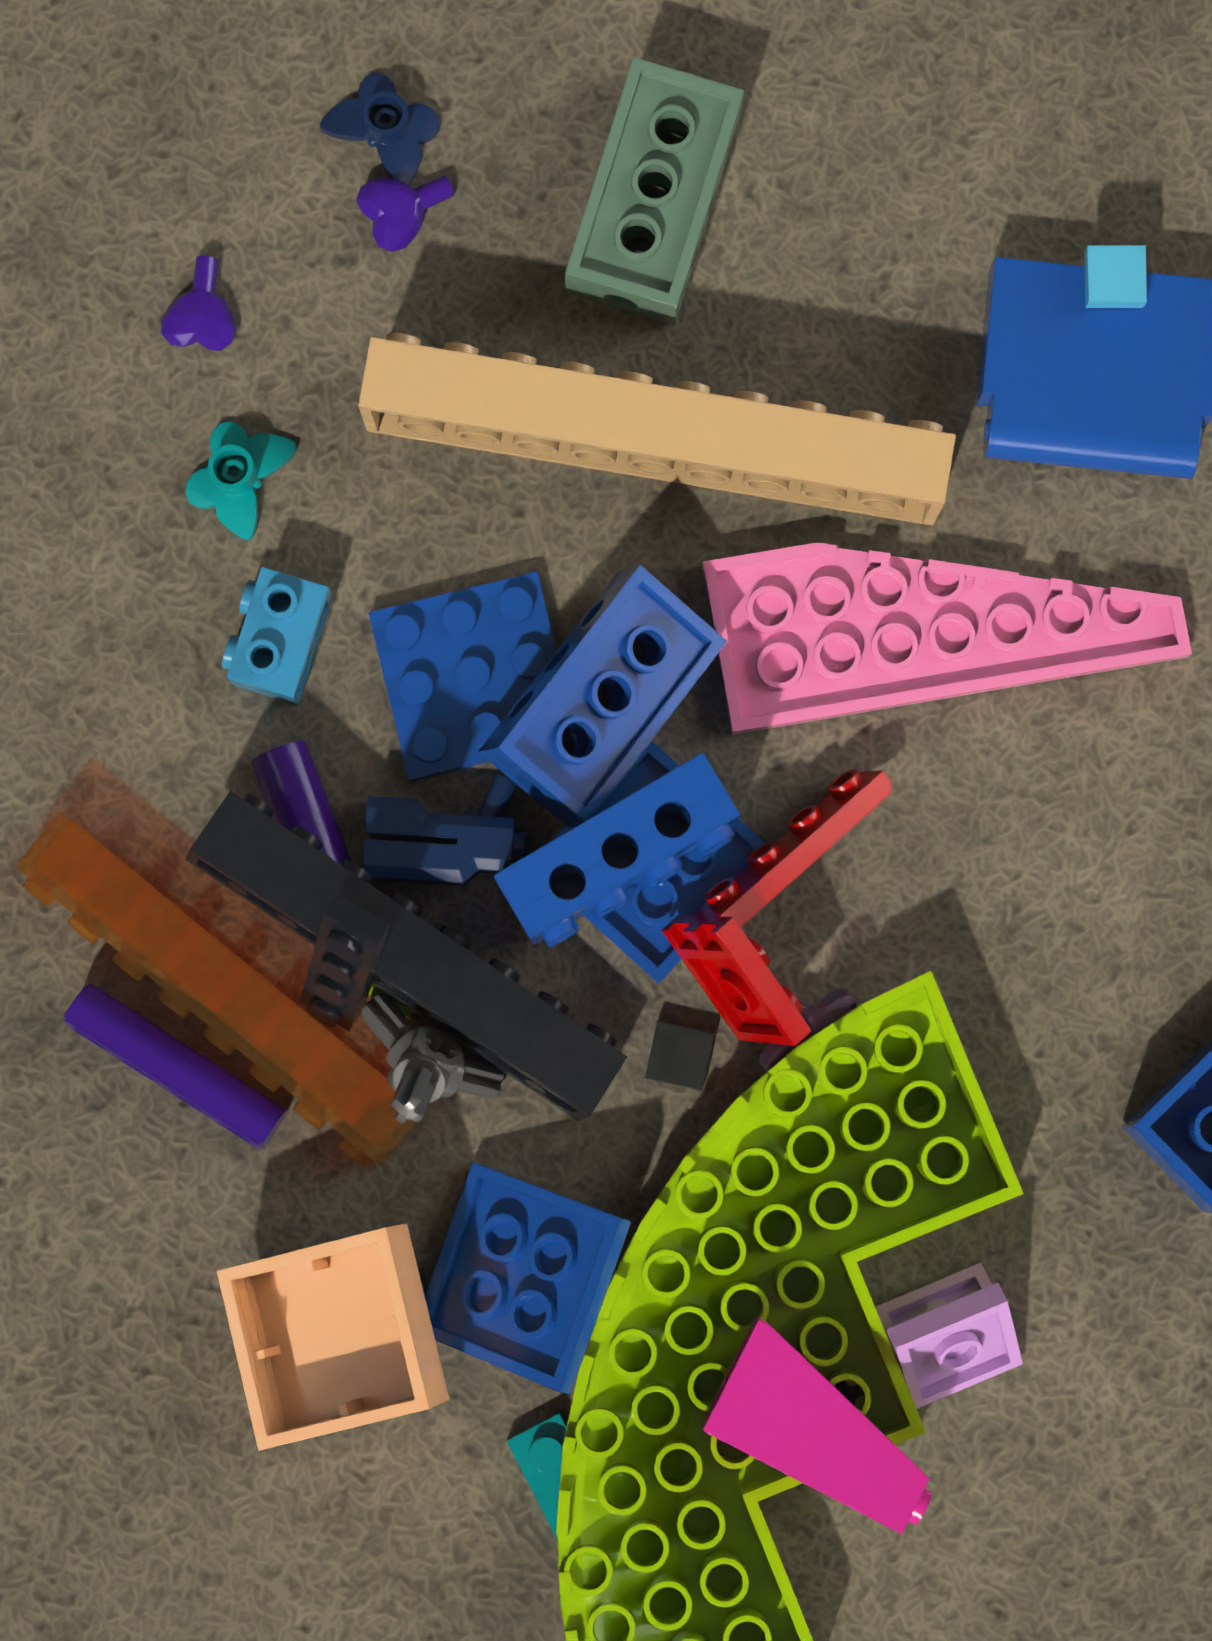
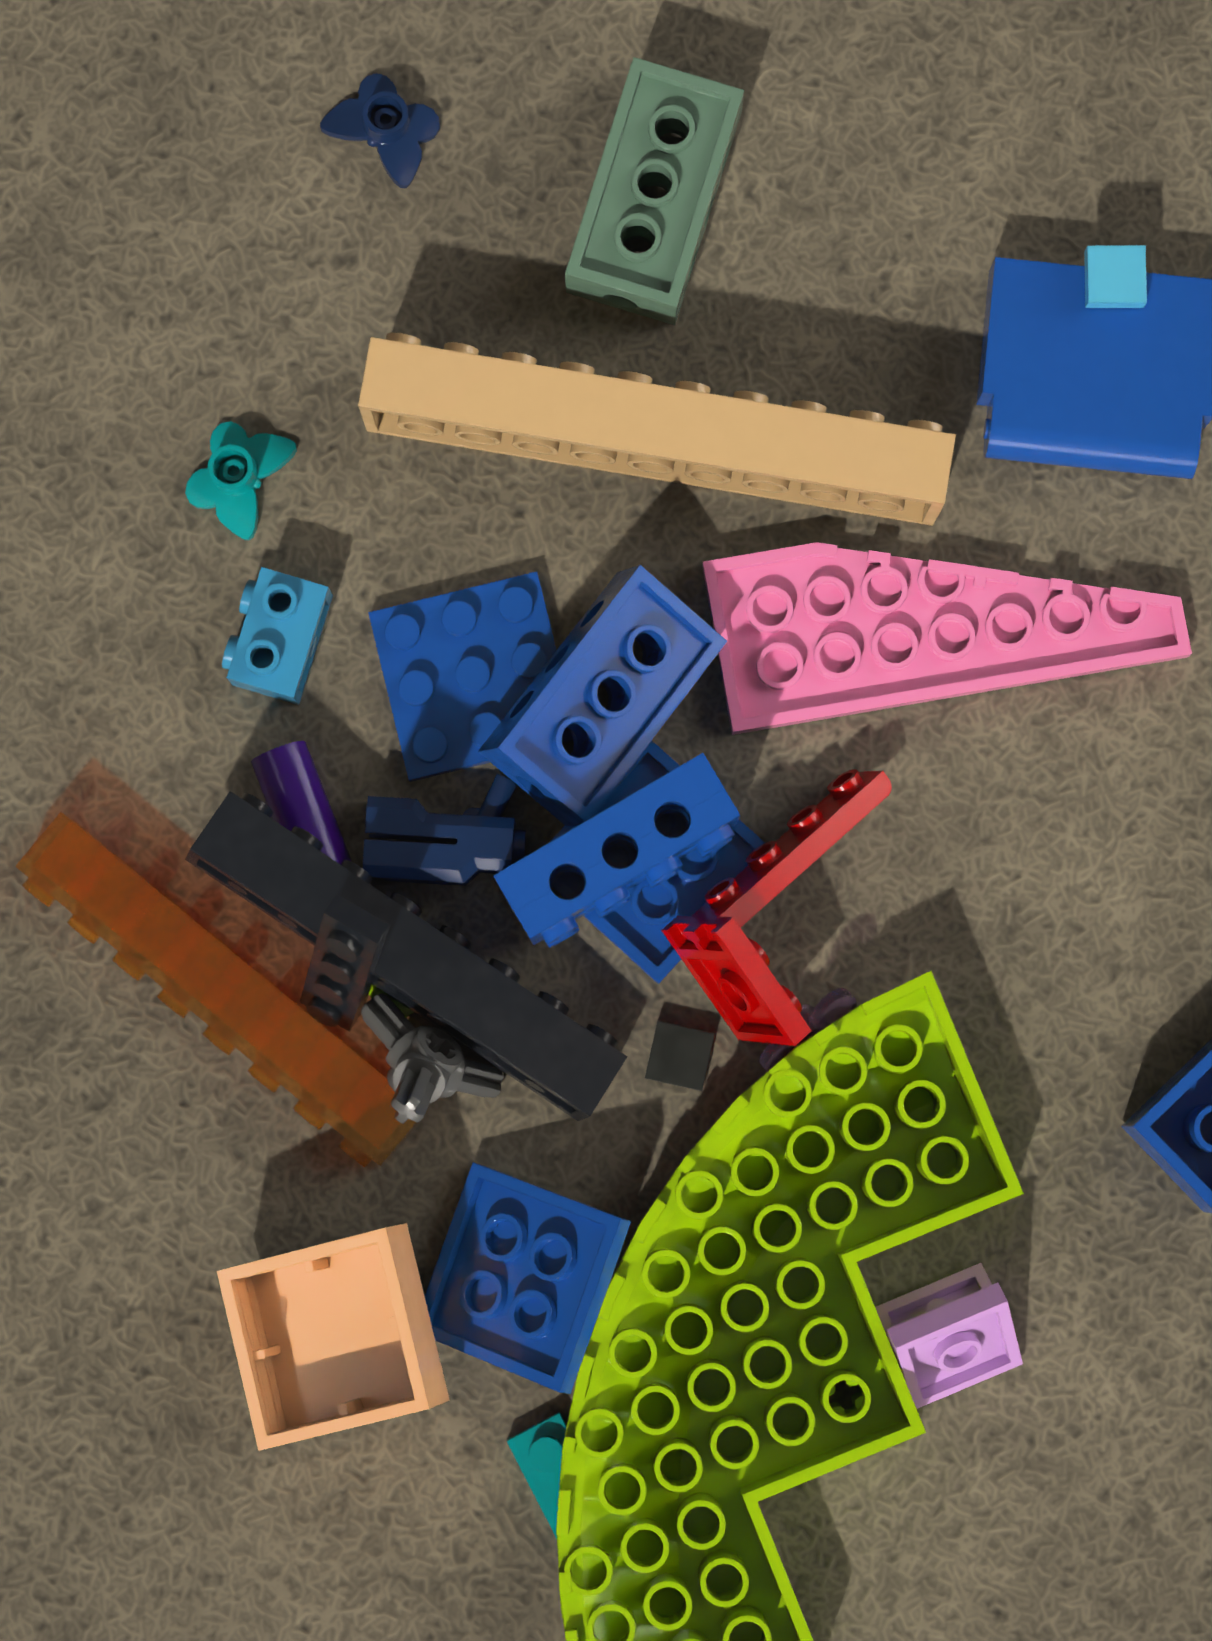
dark purple brick [63,983,288,1150] -> none
dark purple rock [161,256,236,351] -> none
dark purple rock [356,175,454,252] -> none
dark pink slope [701,1316,932,1535] -> none

